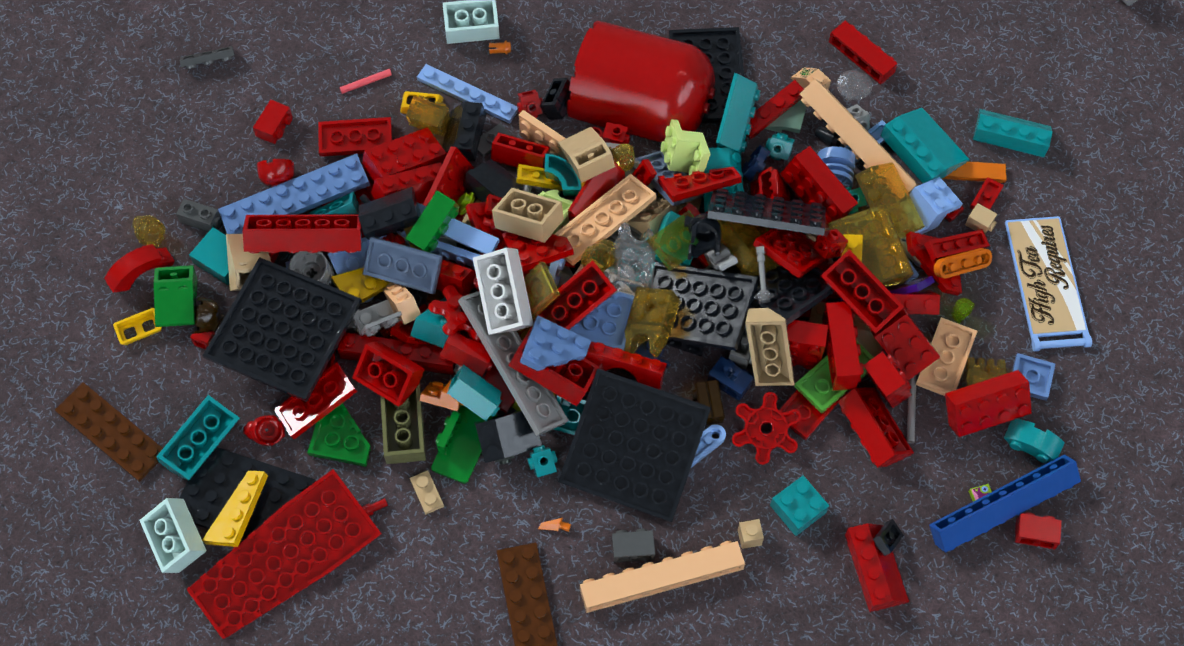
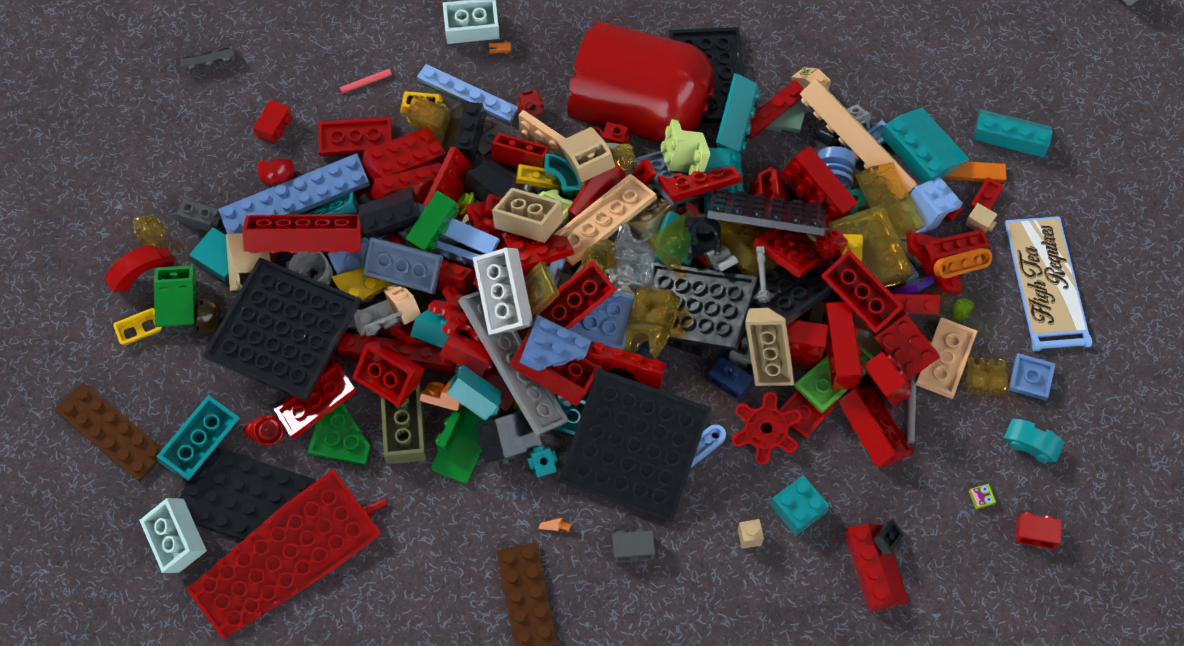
red slope [190,332,215,350] -> none
yellow wing [202,471,268,547] -> none
tan plate [410,470,444,515] -> none
black brick [540,78,571,120] -> none
light nougat brick [580,541,745,613] -> none
dark brown brick [691,380,725,425] -> none
dark blue plate [742,145,771,182] -> none
teal brick [765,132,795,161] -> none
red brick [829,20,898,85] -> none
clear dish [836,70,872,102] -> none
blue brick [929,455,1081,553] -> none
red brick [945,370,1032,437] -> none

